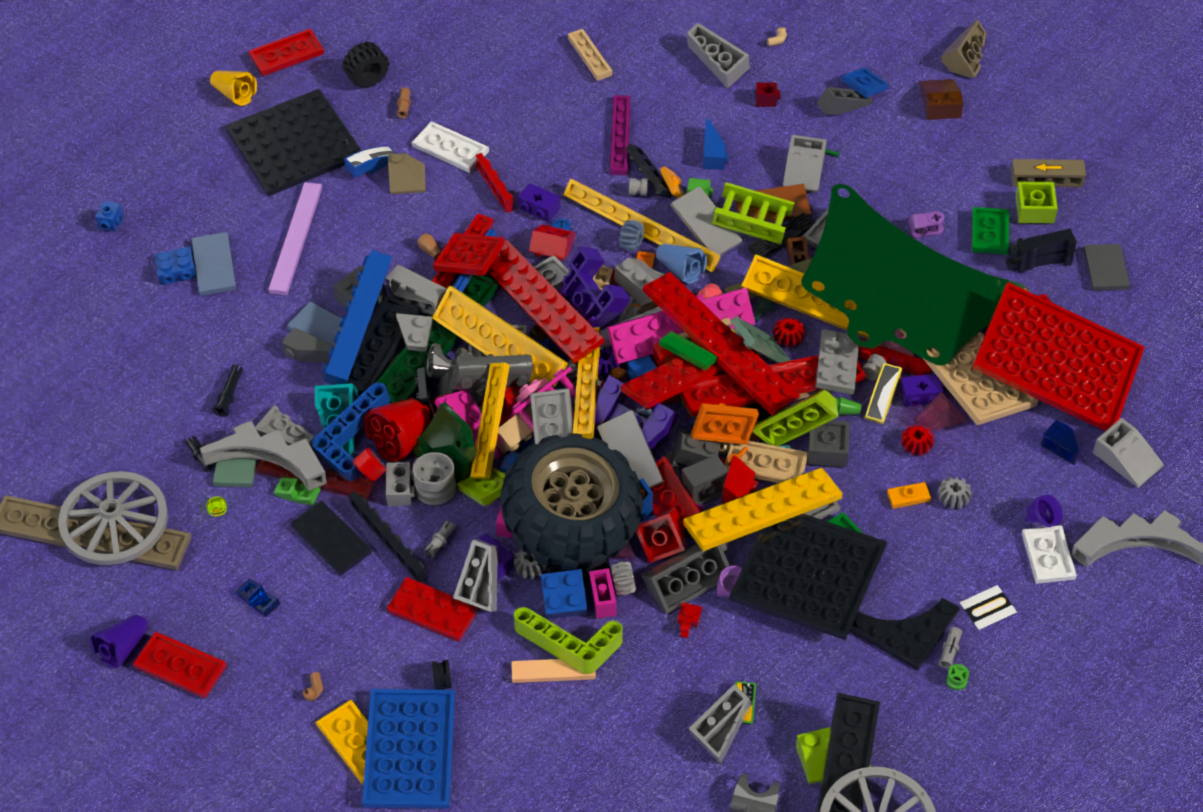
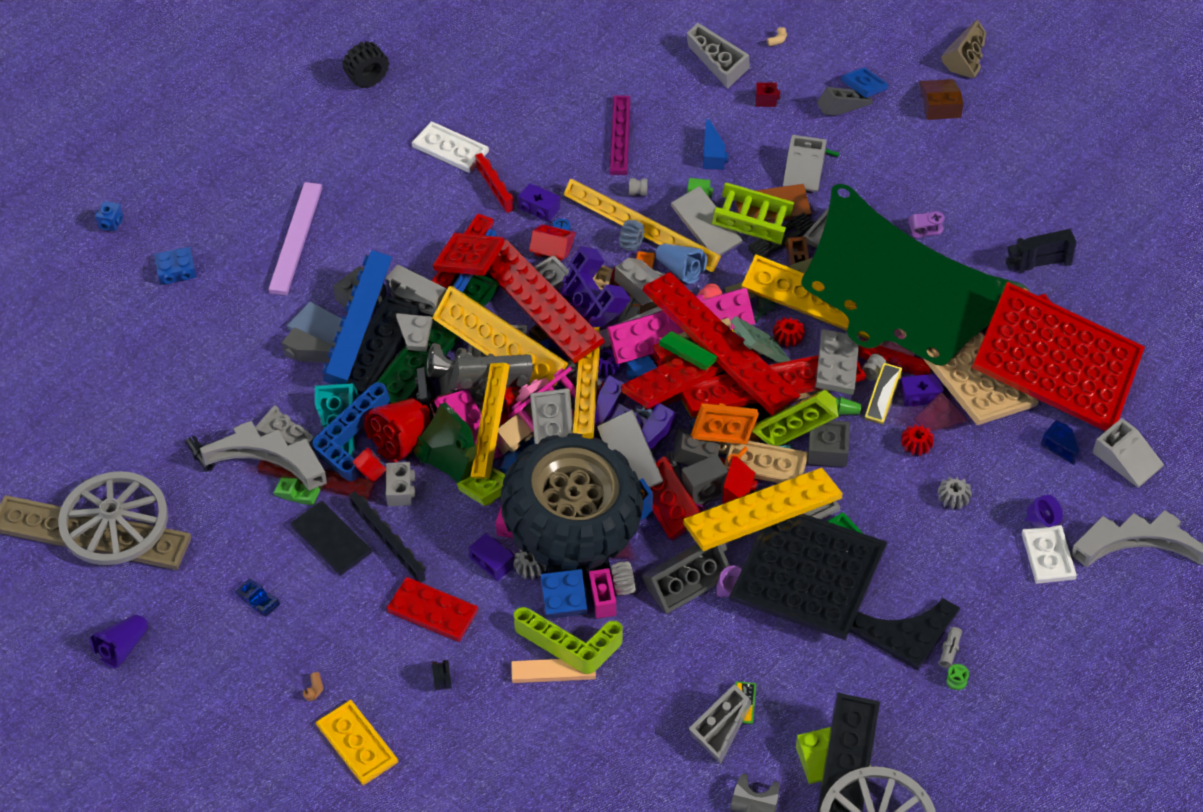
red plate [133,631,227,699] -> none
sand blue tile [192,232,237,296] -> none
clear neon green tile [206,496,227,517] -> none
yellow cone [210,70,257,106] -> none
black pin [212,364,243,417] -> none
sand green tile [213,458,258,488] -> none
black plate [225,89,361,197] -> none
red plate [249,29,324,76] -> none
slope [344,146,396,178] -> none
blue plate [362,689,455,809] -> none
dark tan slope [388,153,426,195] -> none
medium nougat pin [397,87,411,119] -> none
light grey wheel [413,452,456,505] -> none
medium nougat cone [417,233,441,260] -> none
light grey pin [423,521,456,559] -> none
light grey wedge [453,540,498,612] -> none
tan plate [568,29,612,81] -> none
reddish brown plate [609,367,627,382] -> none
black plate [626,144,673,198] -> none
red slope [636,507,686,563] -> none
light orange plate [660,166,685,198] -> none
red plate [677,602,702,638] -> none
light orange plate [887,482,931,509] -> none
sticker [960,585,1017,630] -> none
green plate [971,207,1009,255] -> none
dark tan brick [1010,159,1086,188] -> none
lime brick [1015,182,1058,223] -> none
dark grey tile [1083,244,1130,291] -> none

